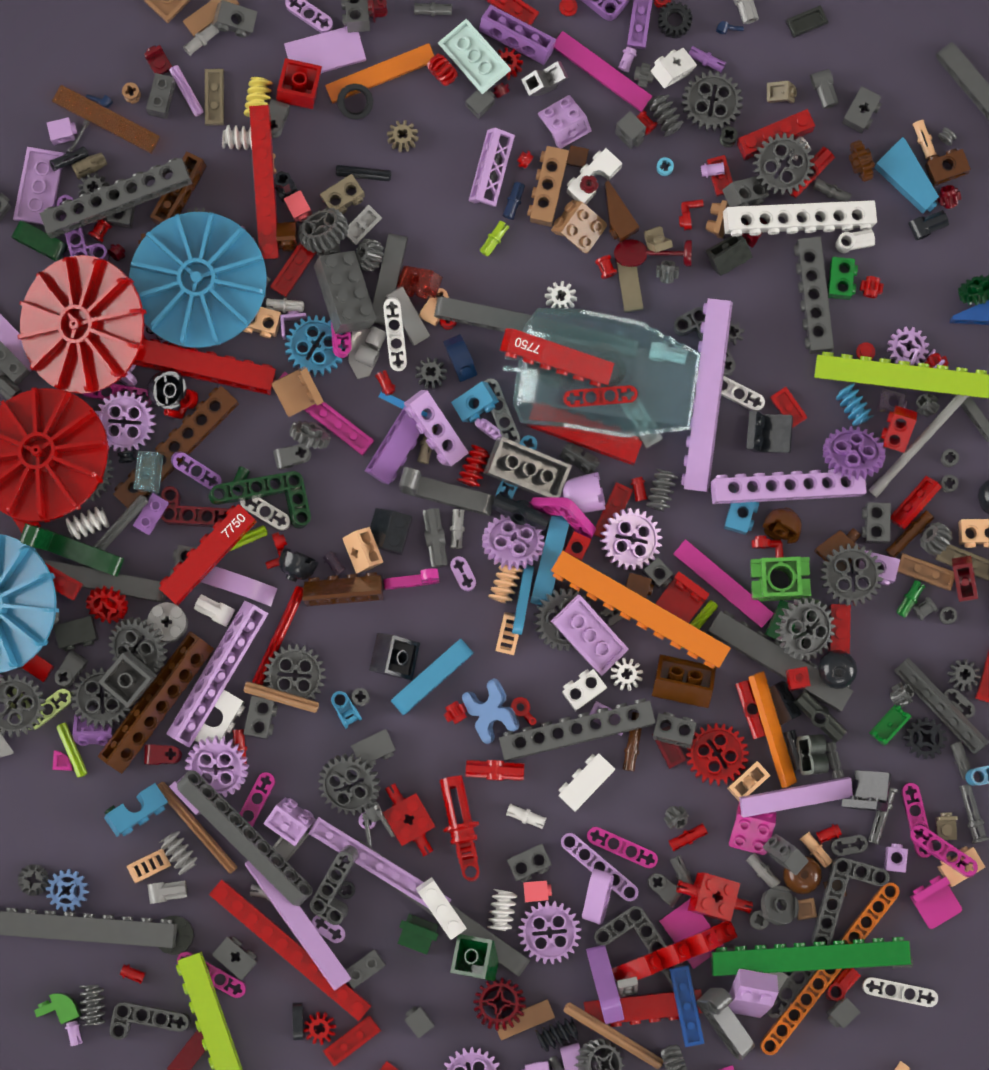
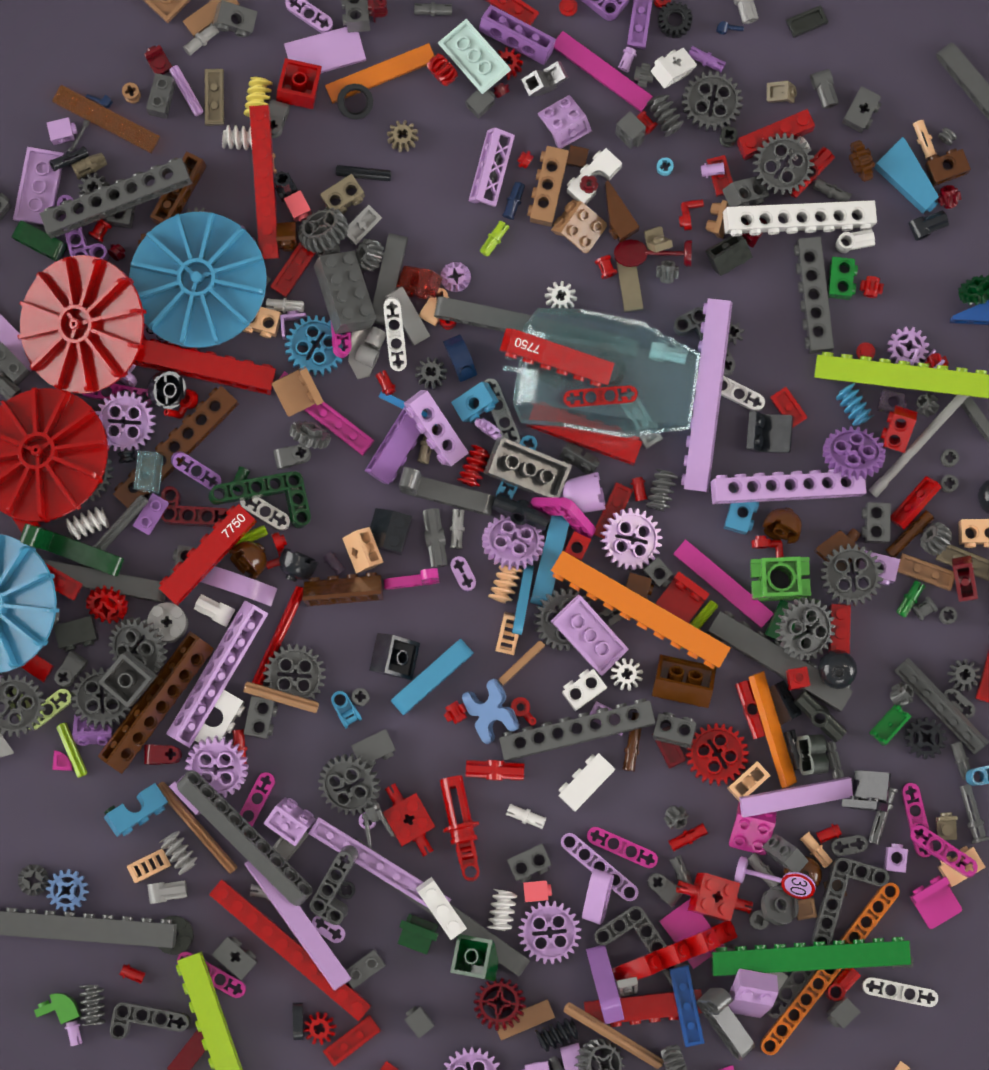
none -> reddish brown cylinder [229,541,267,579]
none -> lavender gear [441,262,471,292]
none -> medium nougat tile [499,640,545,686]
none -> lavender piece [734,856,816,899]

